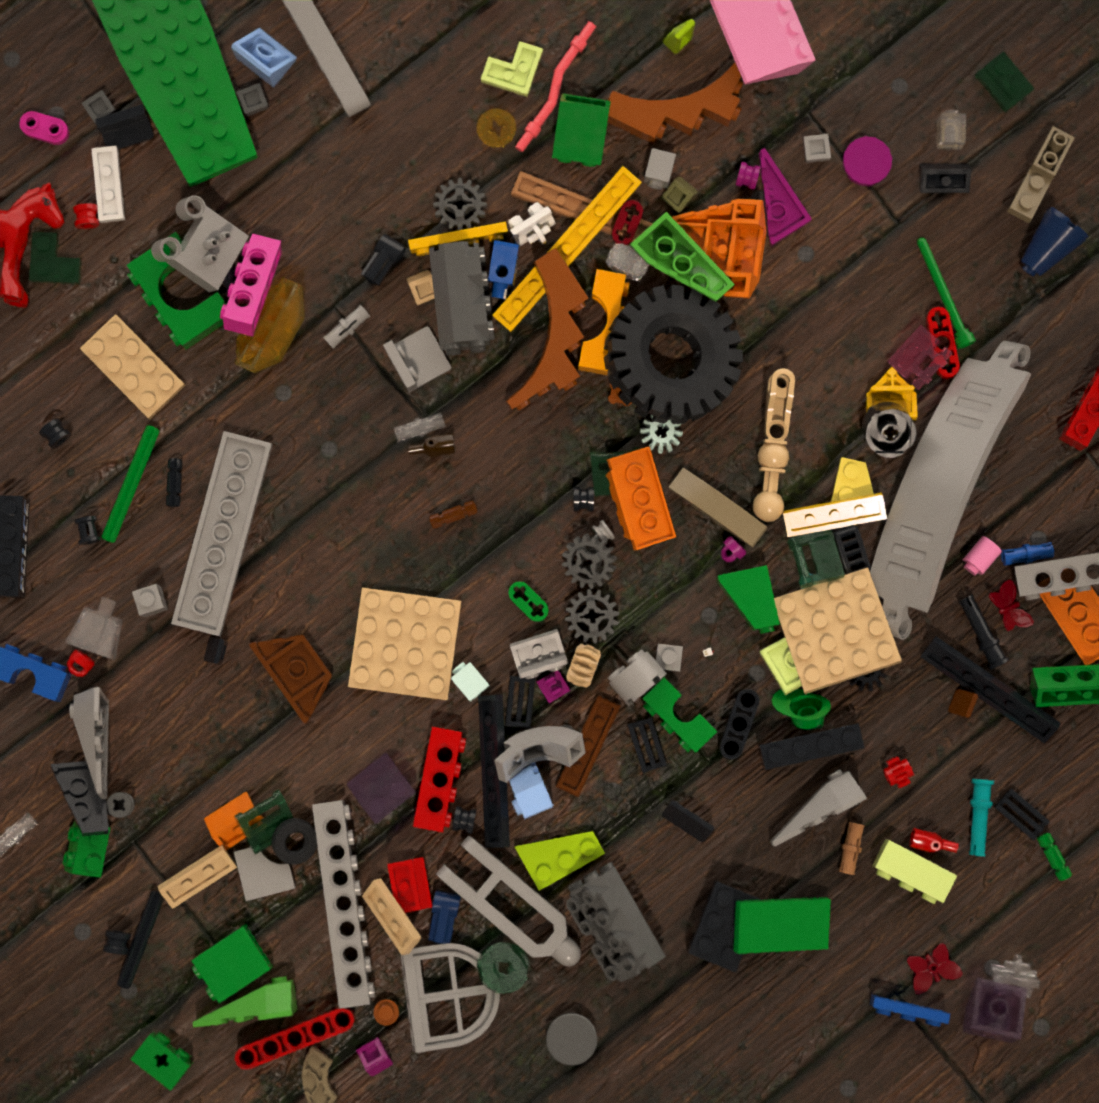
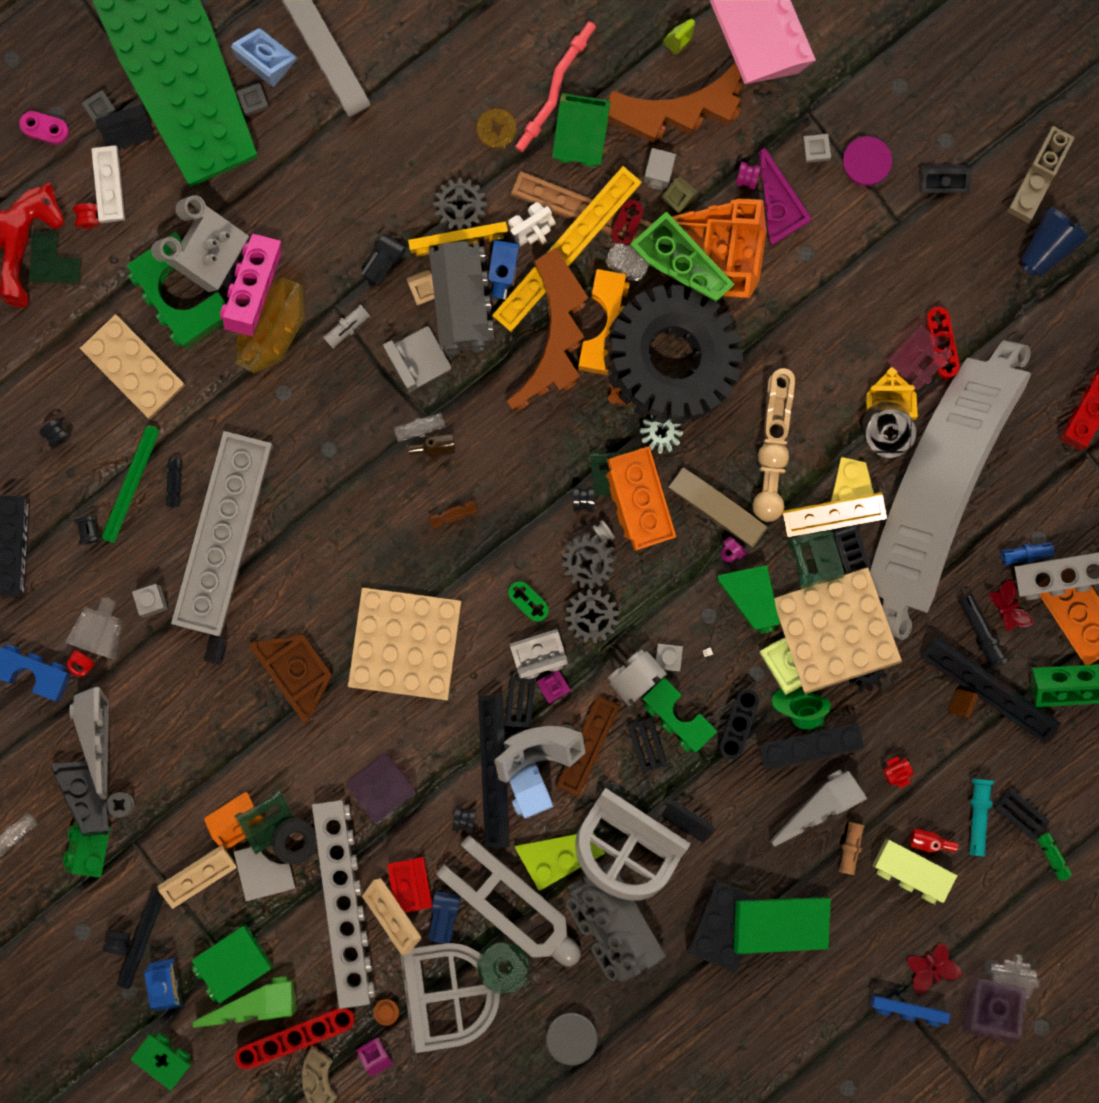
red brick [413,727,466,832] -> none
light aqua brick [451,662,490,702] -> none
yellowish green plate [481,41,543,97] -> none
tan gear [566,644,601,688] -> none
green piece [917,237,976,349] -> none
clear brick [937,110,966,149] -> none
bright pink brick [963,536,1002,575] -> none
clear green plate [974,51,1035,113] -> none
none -> blue torso [145,958,183,1011]
none -> light grey window [575,788,690,900]

